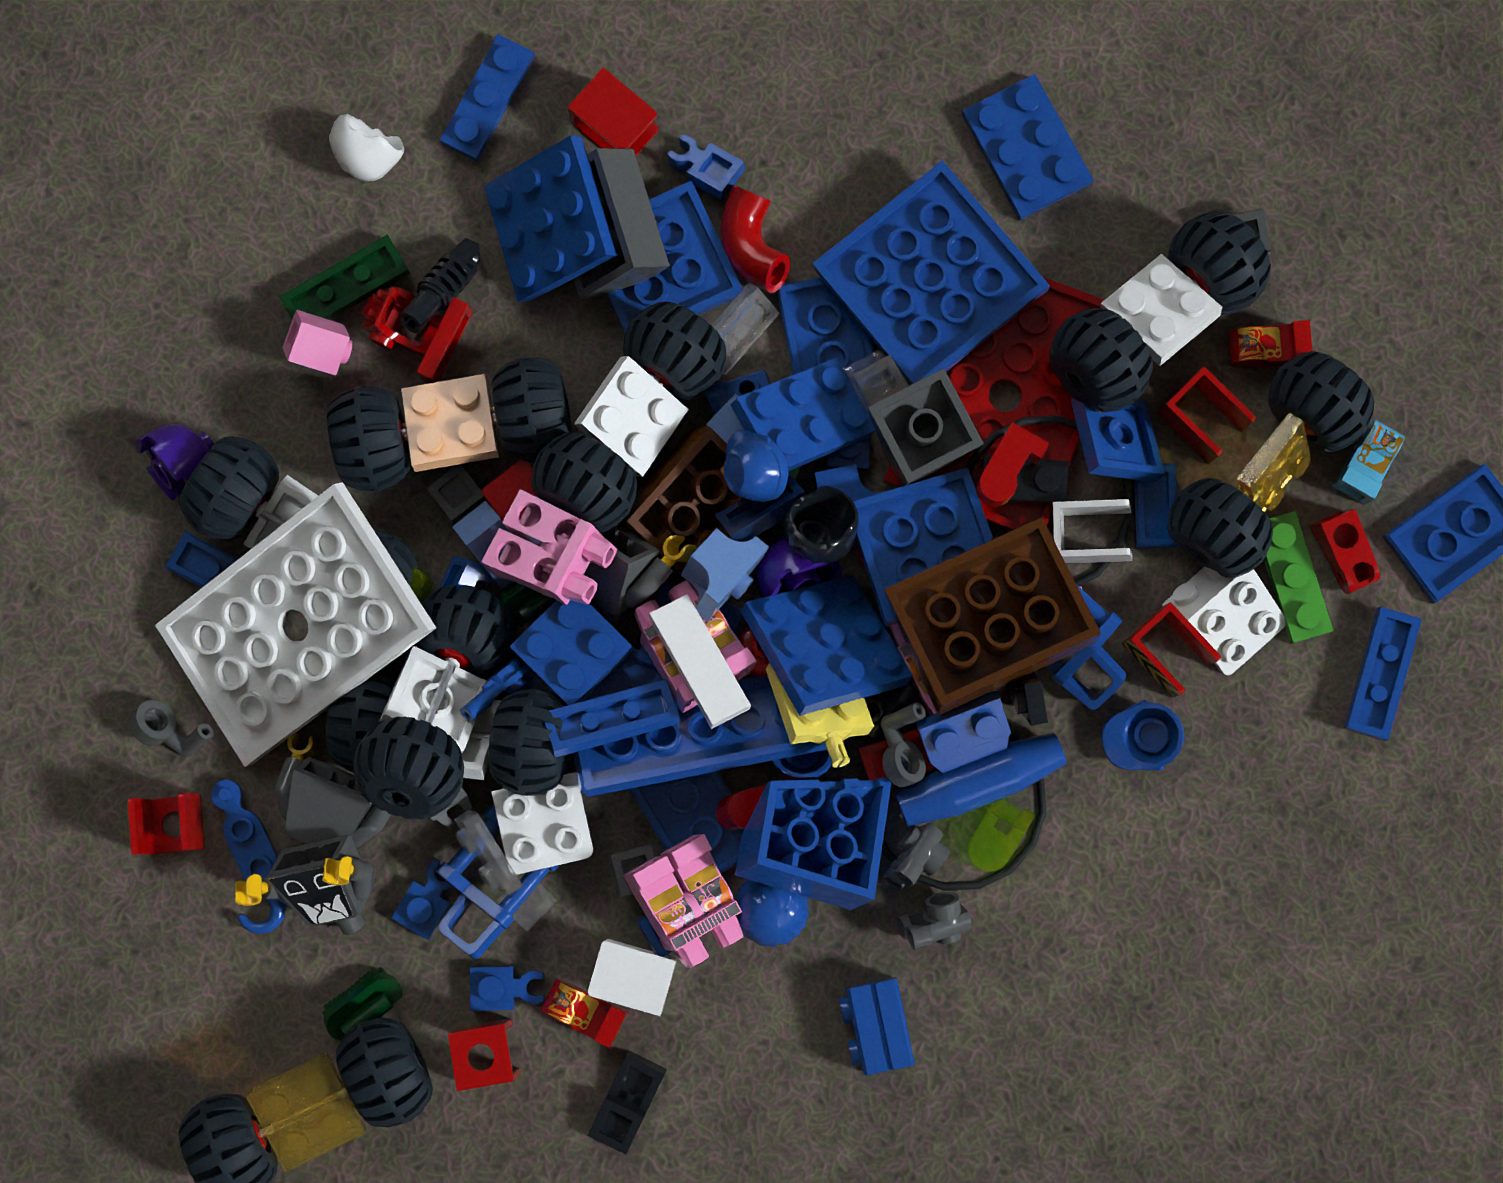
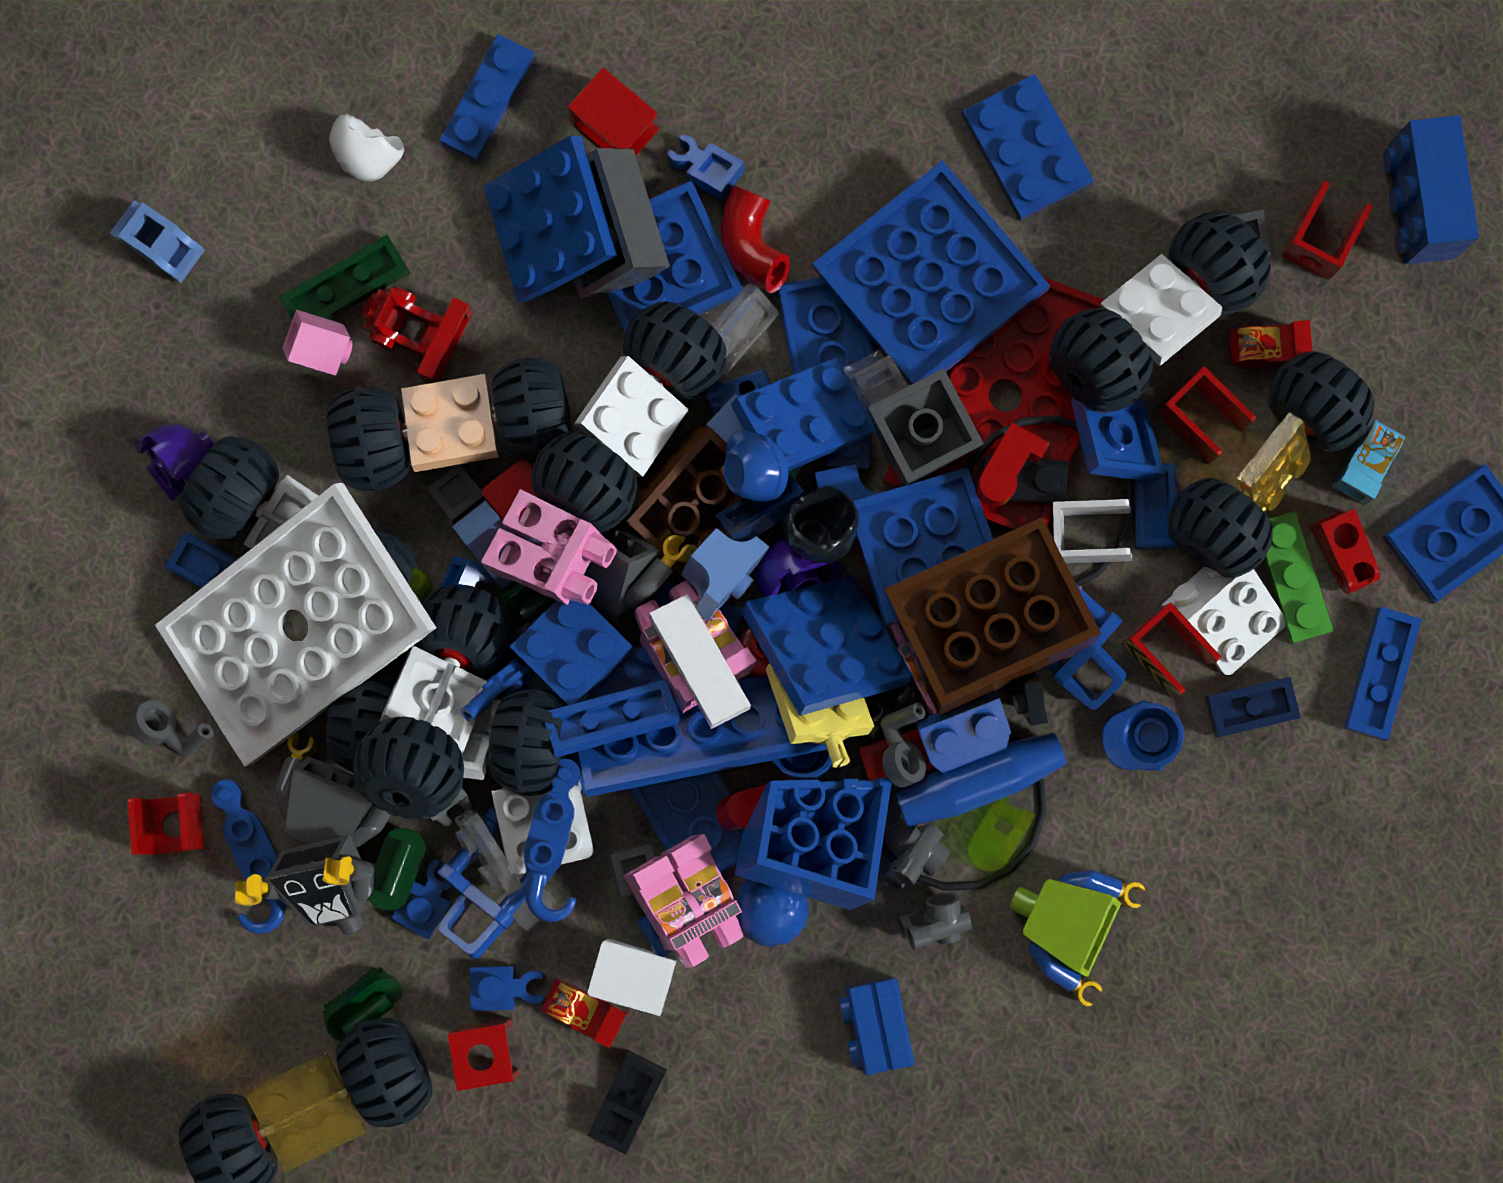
black hinge [399,238,480,333] -> none
none -> medium blue brick [110,200,205,283]
none -> dark green piece [368,828,426,911]
none -> blue piece [524,759,581,922]
none -> lime torso [1010,870,1145,1006]
none -> dark blue plate [1205,677,1301,738]
none -> red piece [1281,180,1373,280]
none -> blue brick [1383,115,1479,265]

